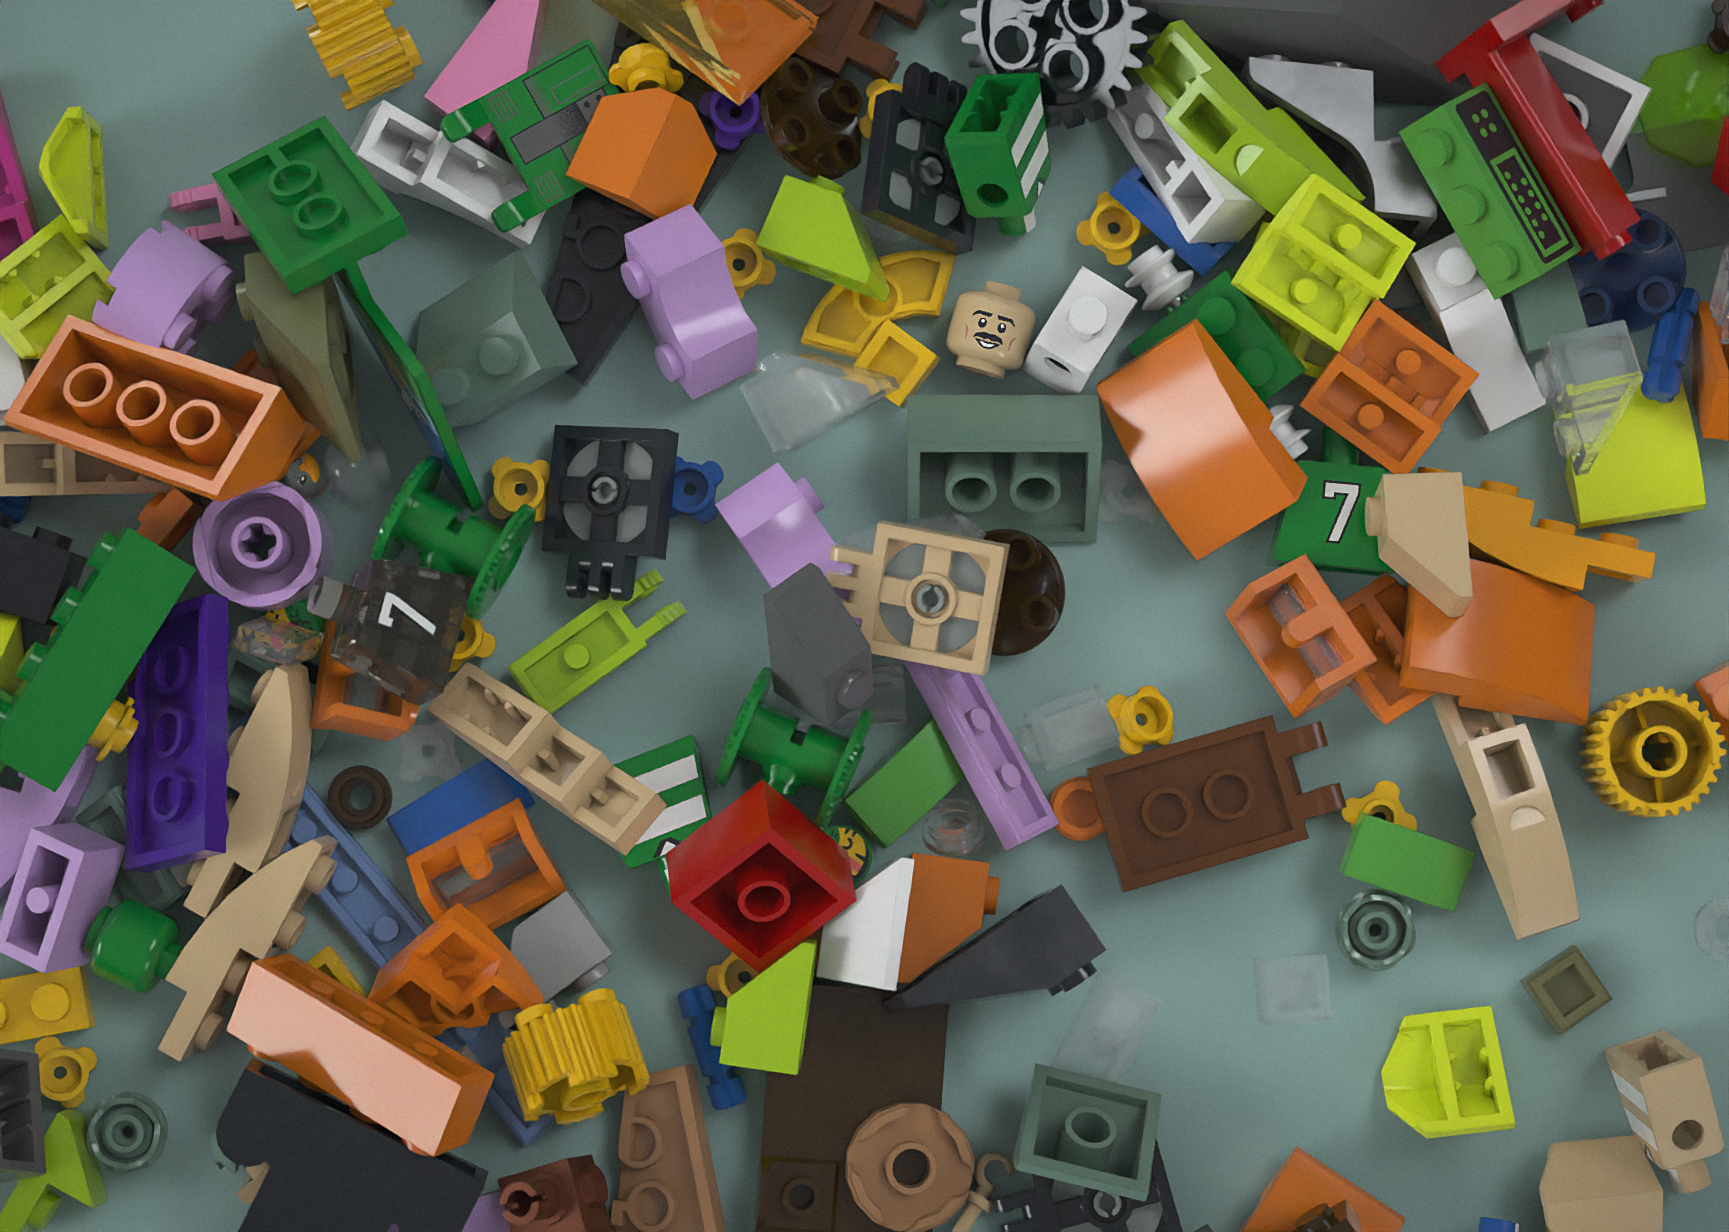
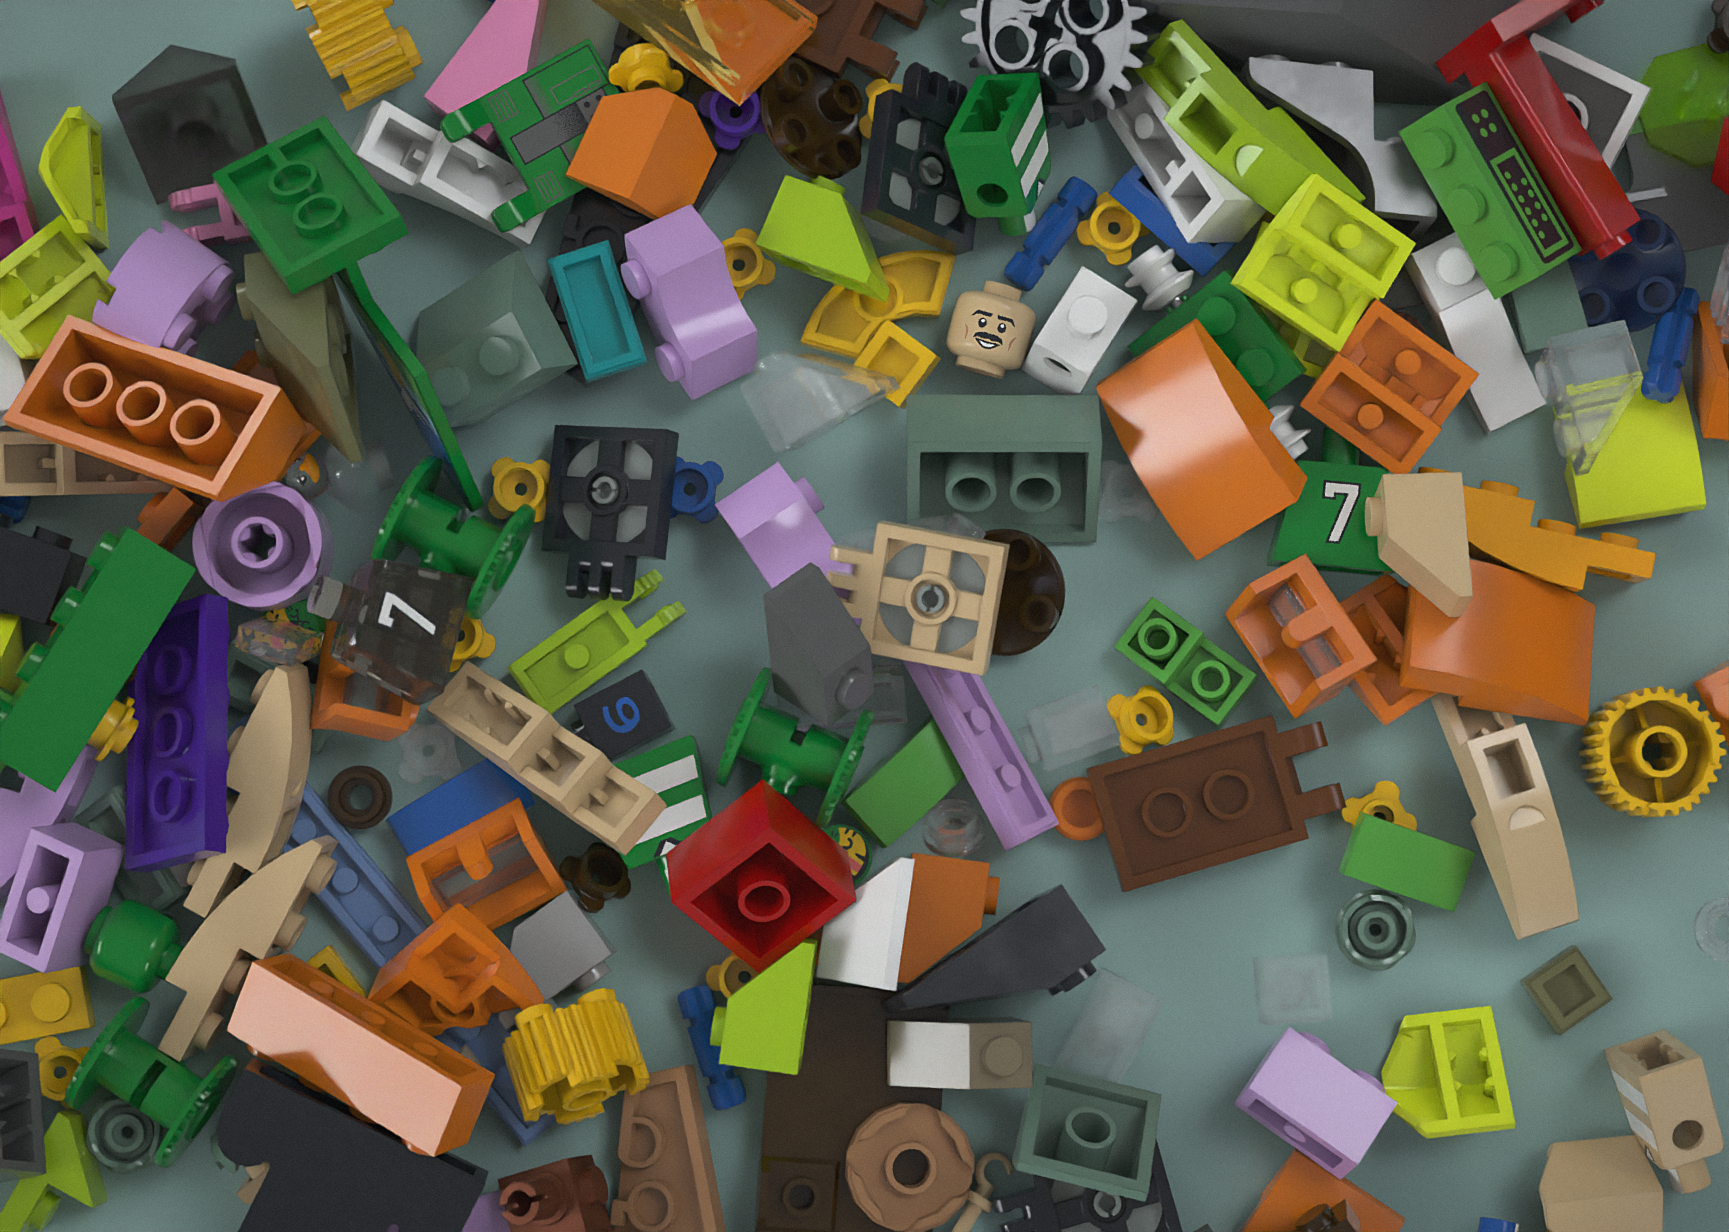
none -> green hose [64,996,239,1168]
none -> clear smoke slope [112,44,269,205]
none -> teal tile [547,240,648,383]
none -> dark brown plate [559,842,631,913]
none -> black brick [571,669,676,762]
none -> dark tan slope [887,1017,1033,1090]
none -> blue axle [1004,176,1098,292]
none -> bright green slope [1114,596,1259,730]
none -> lavender brick [1234,1027,1398,1180]

